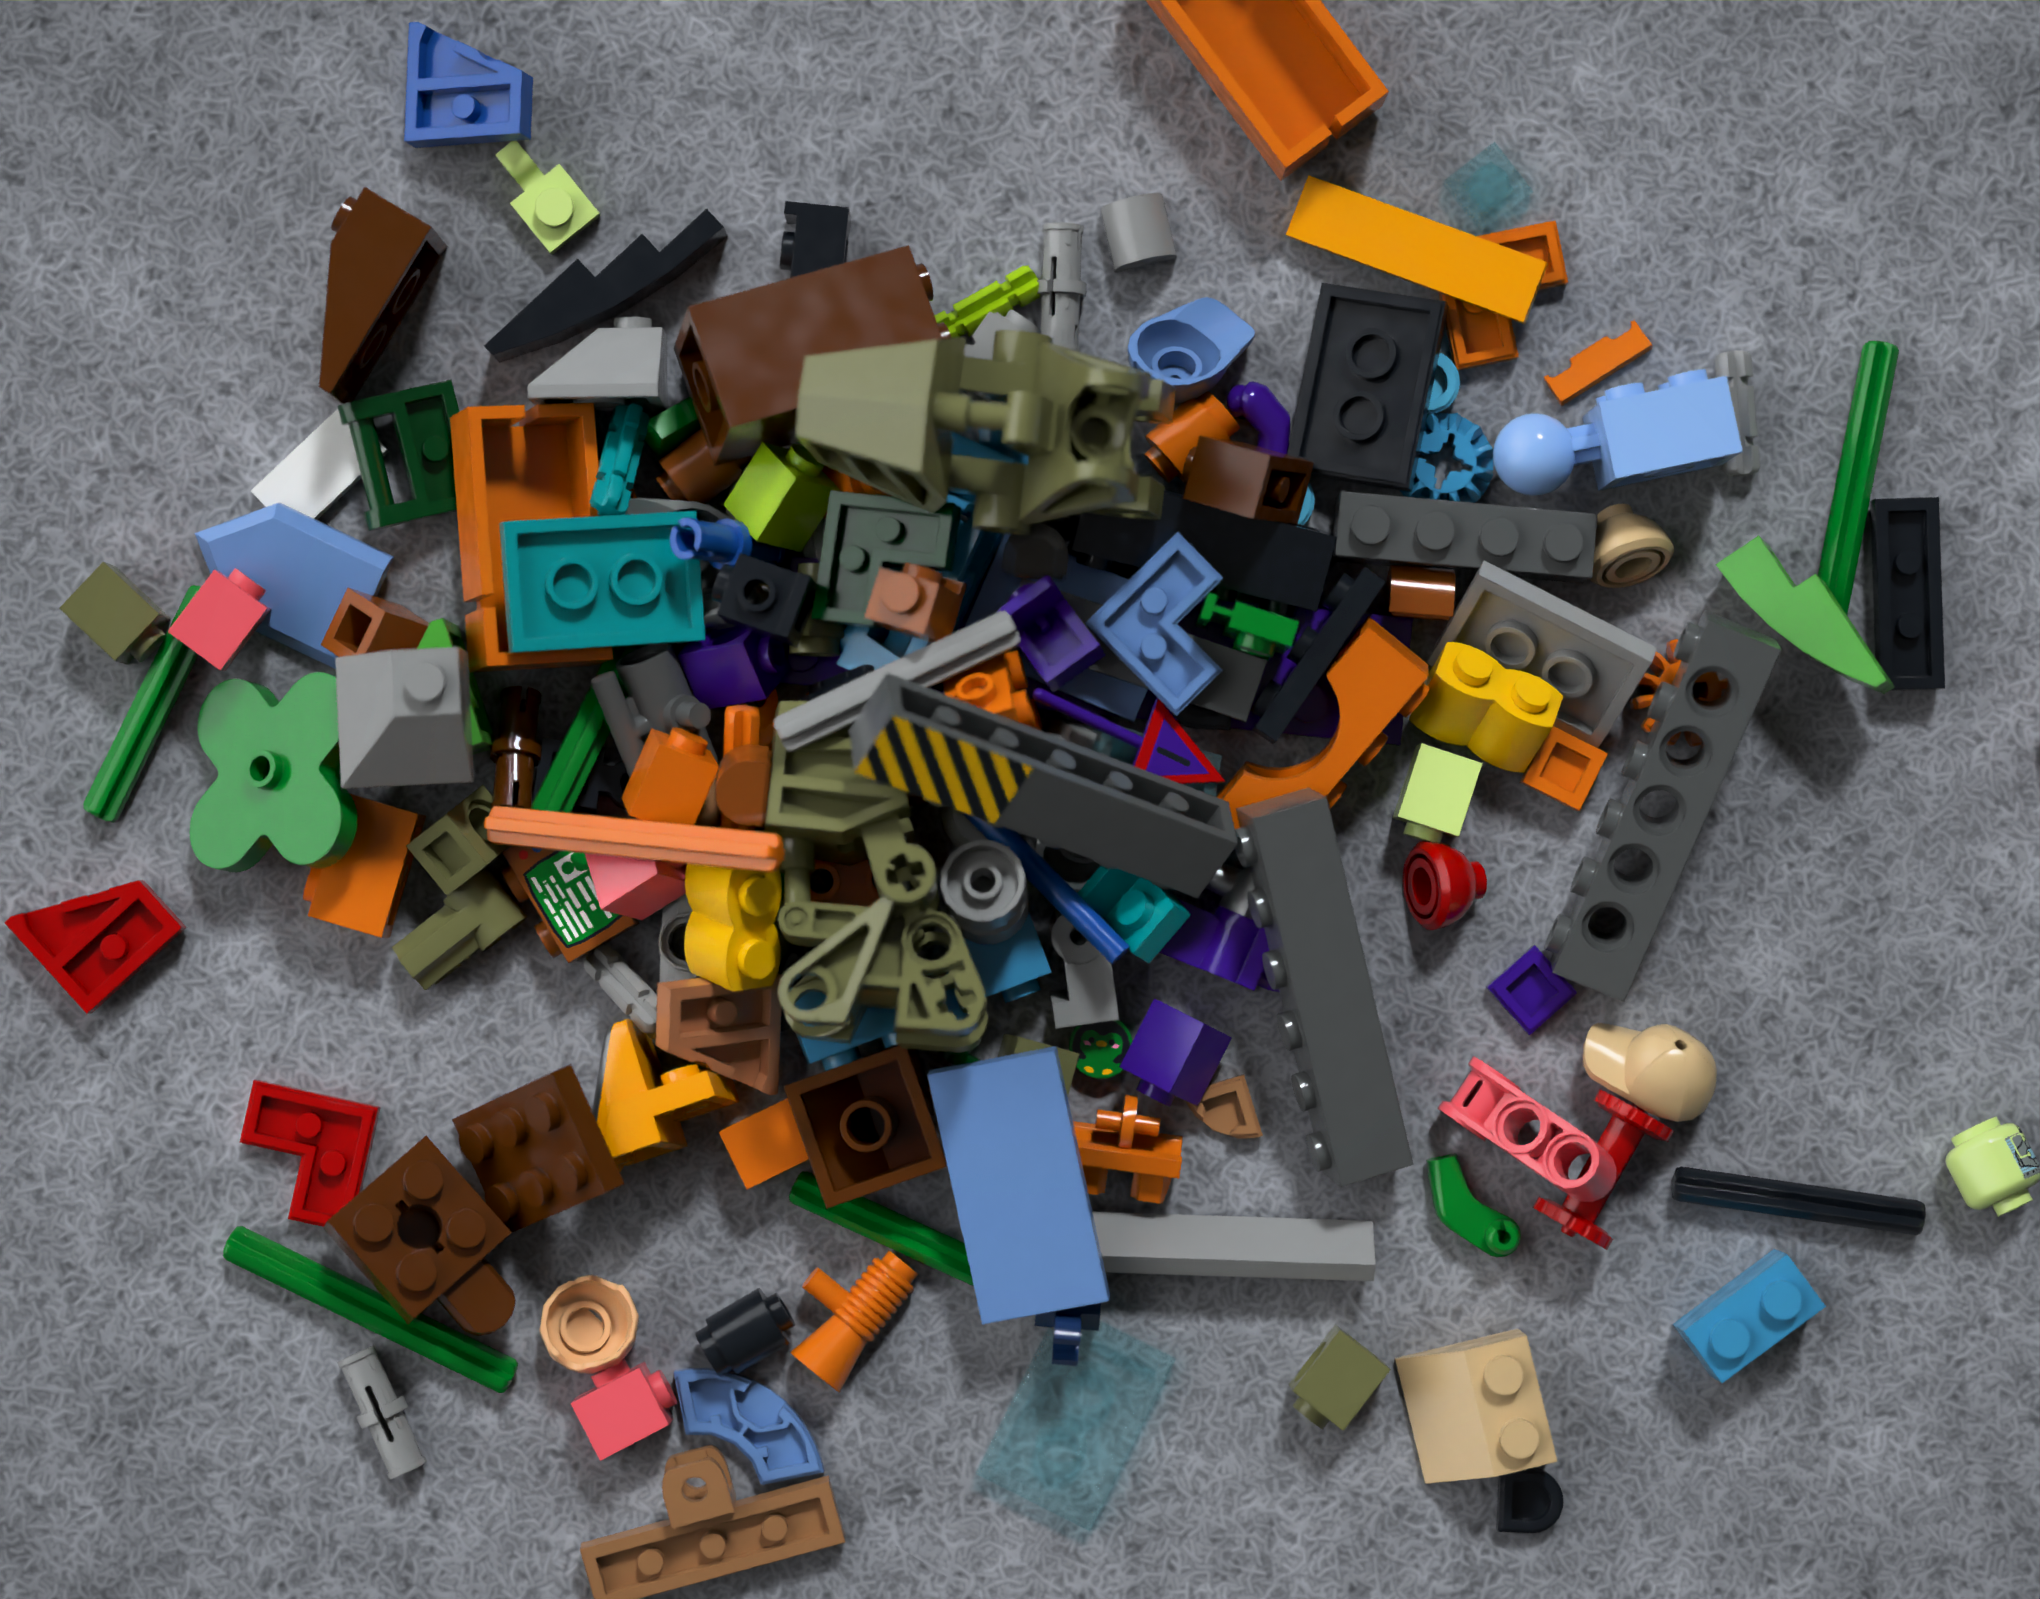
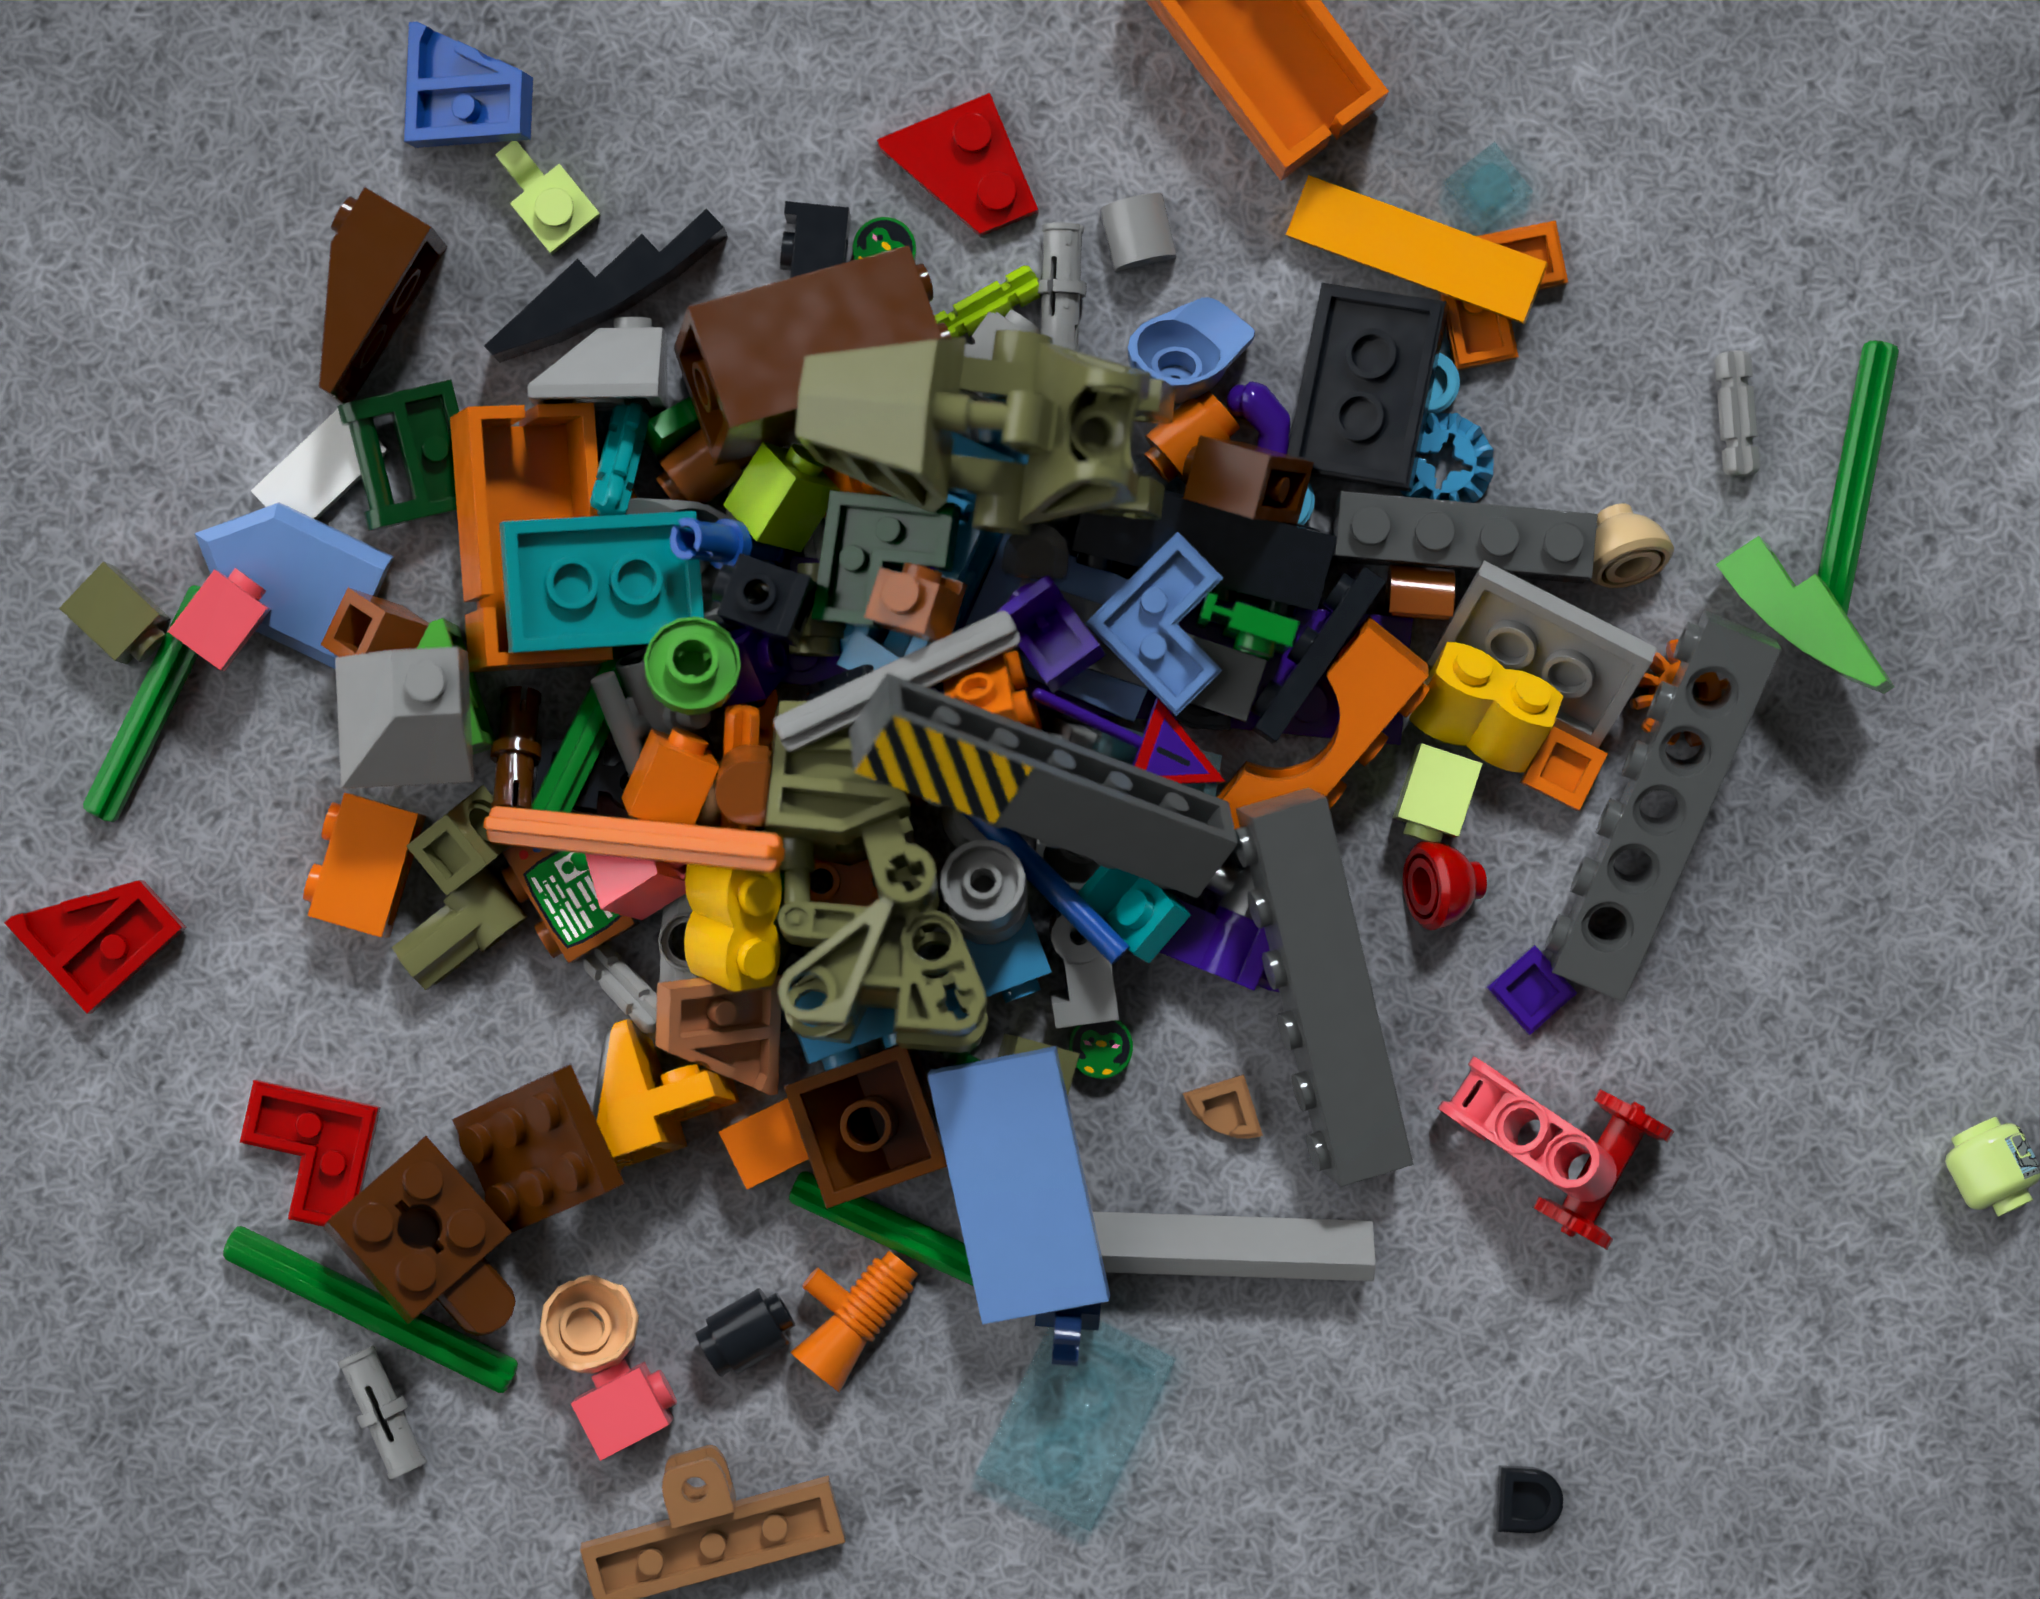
plant [189,672,358,873] -> none
medium blue tile [673,1368,825,1485] -> none
orange hips [1073,1094,1183,1204] -> none
dark purple brick [1120,998,1232,1107] -> none
olive brick [1288,1324,1391,1431] -> none
tan slope [1395,1329,1558,1484] -> none
green arm [1426,1153,1521,1258] -> none
light blue brick [1493,369,1743,496] -> none
orange piece [1544,320,1652,406] -> none
tan cap [1583,1023,1717,1122] -> none
black axle [1671,1166,1926,1235] -> none
dark azure brick [1672,1249,1826,1383] -> none
black plate [1870,497,1945,691] -> none
none -> bright green plate [644,617,741,715]
none -> tile [853,217,916,261]
none -> red wing [877,93,1039,237]

